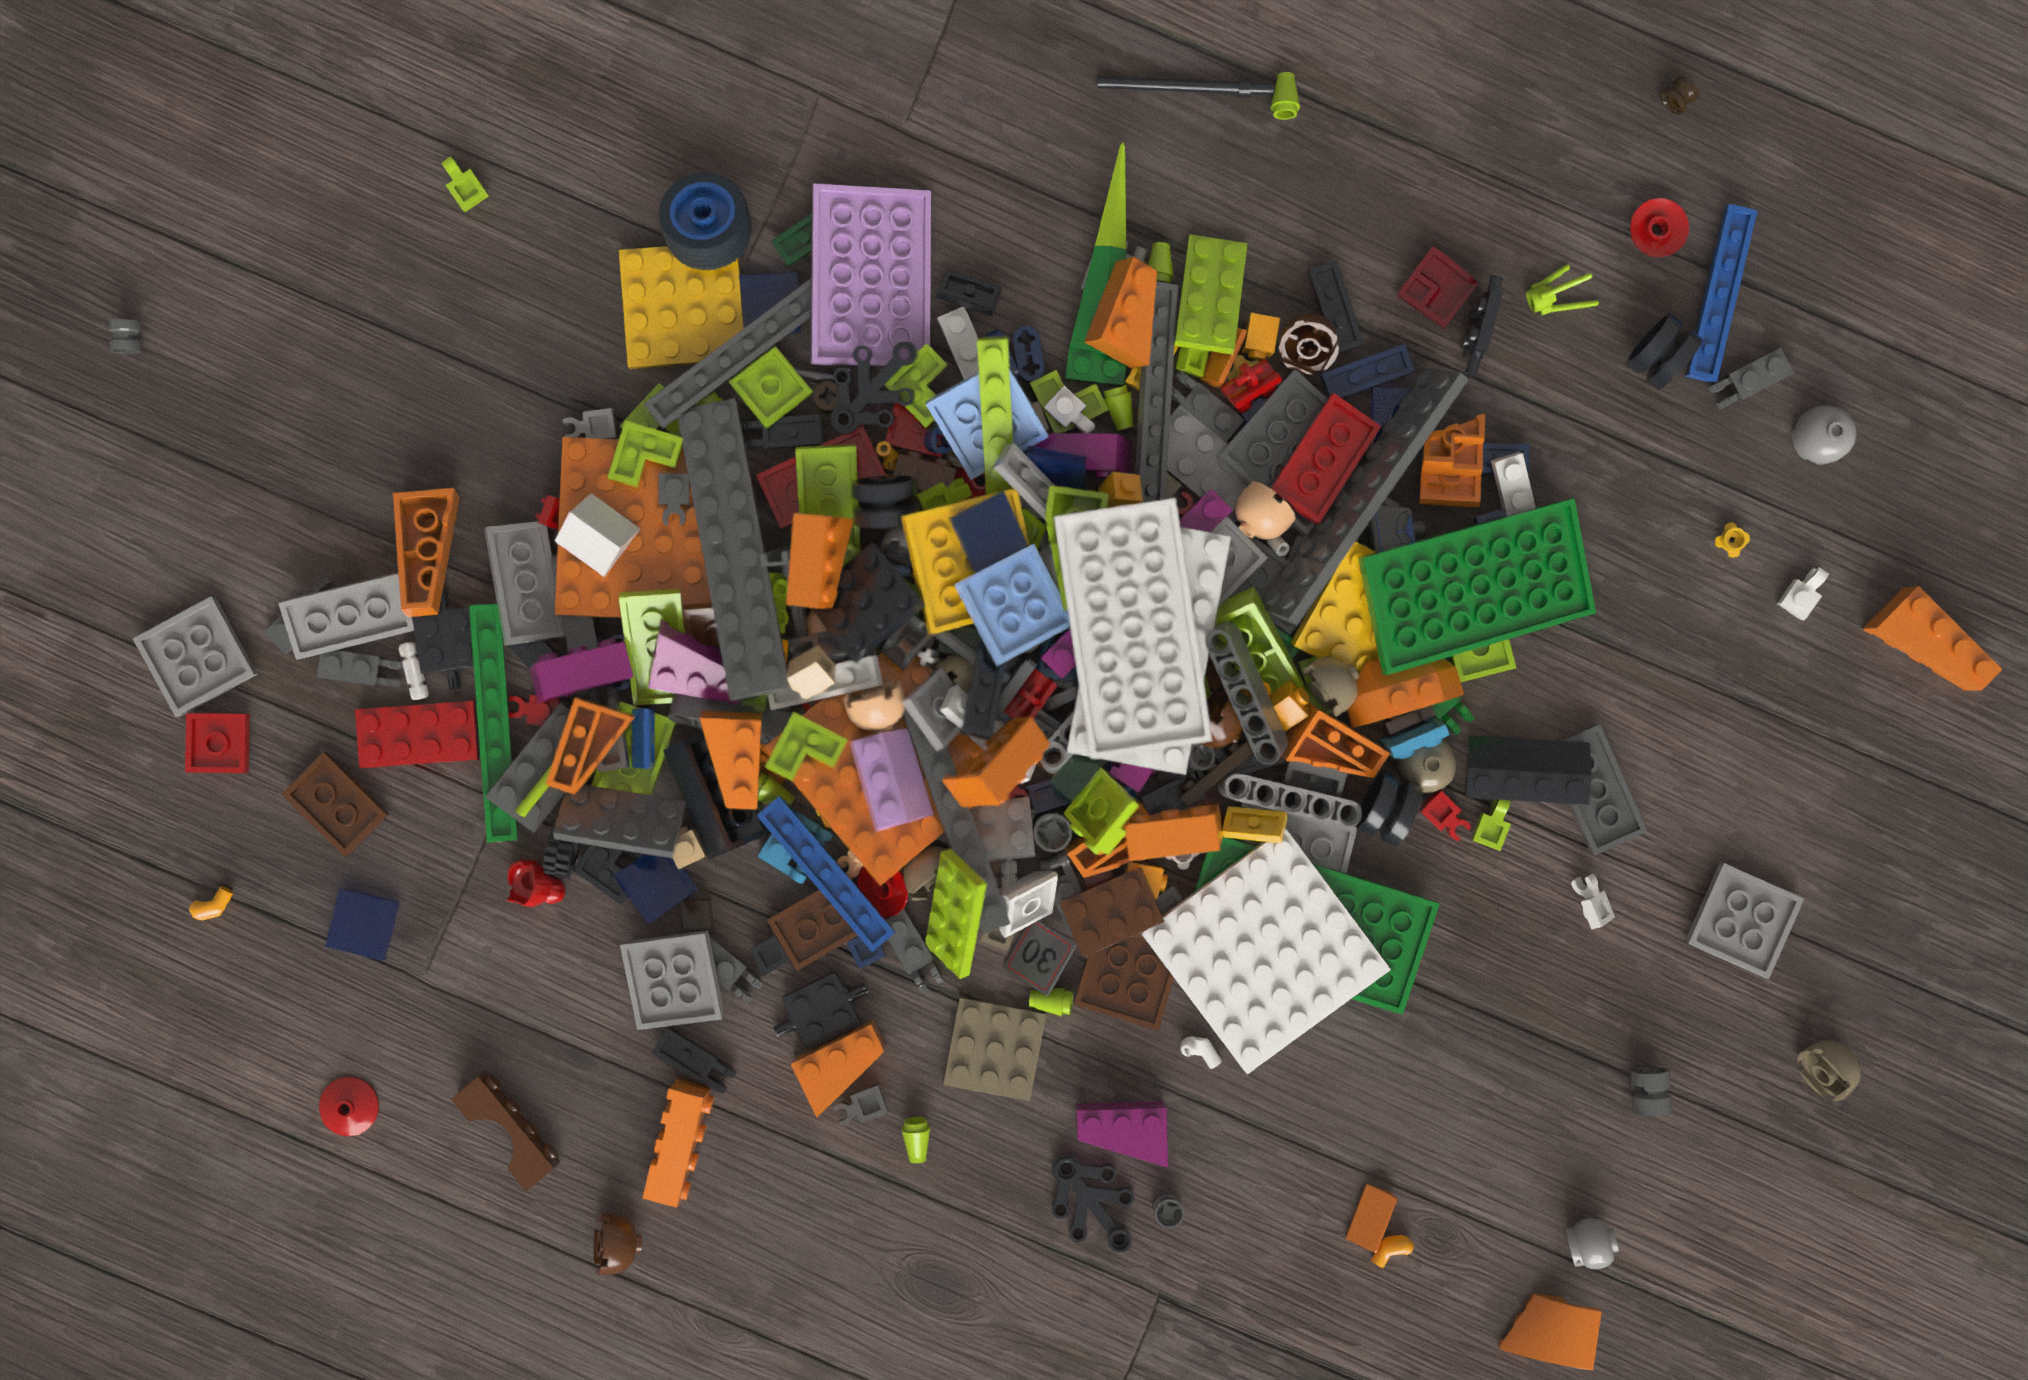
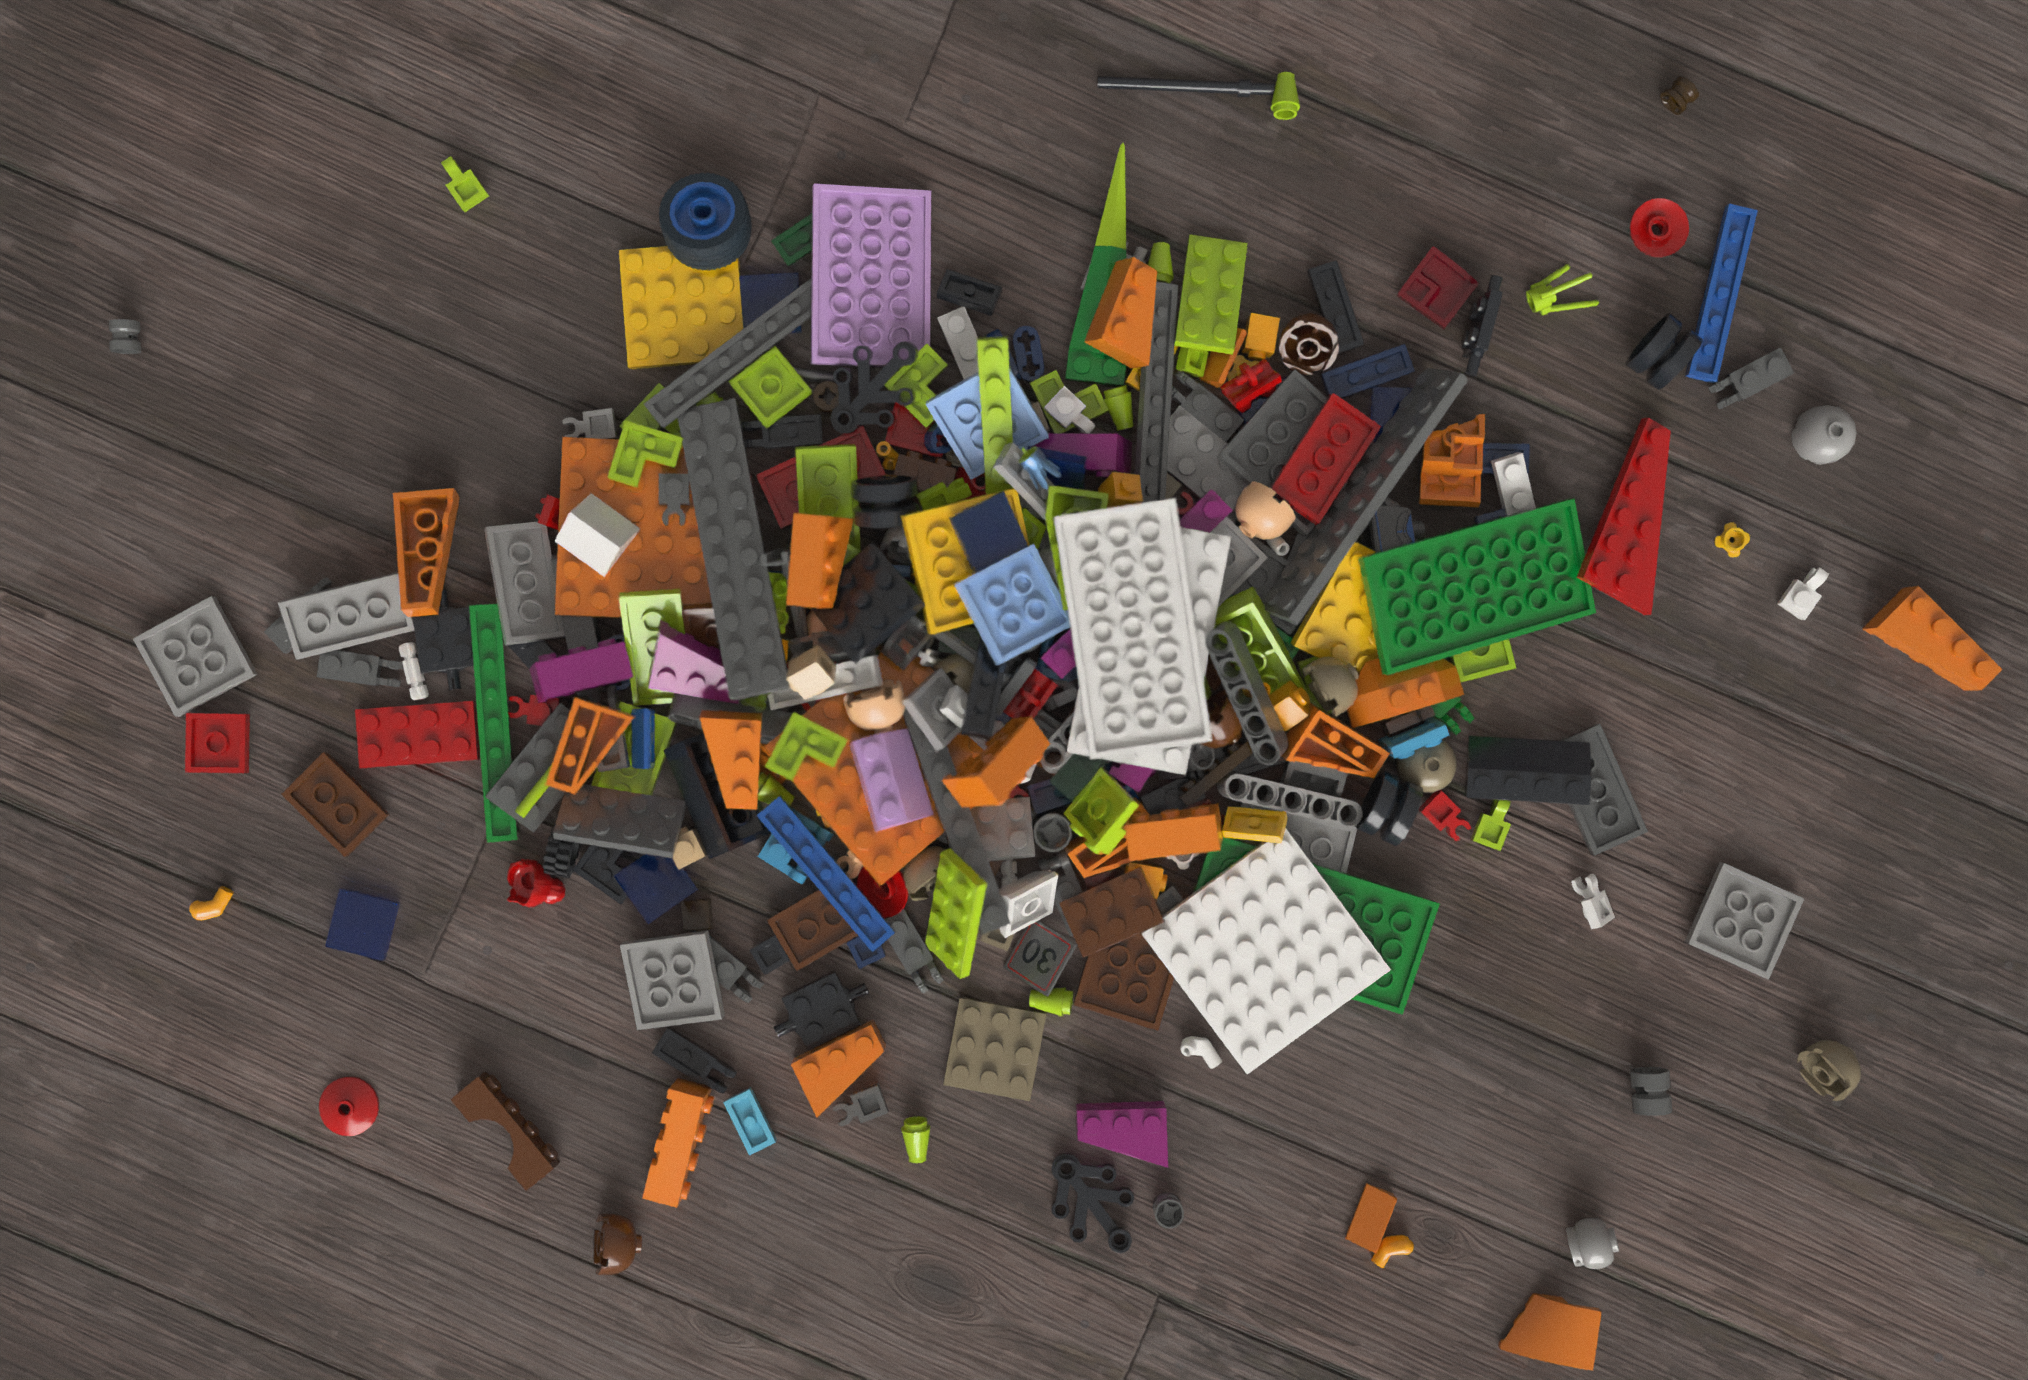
none -> medium azure plate [723,1087,777,1155]
none -> flat silver piece [1018,446,1061,490]
none -> red wing [1577,417,1671,615]

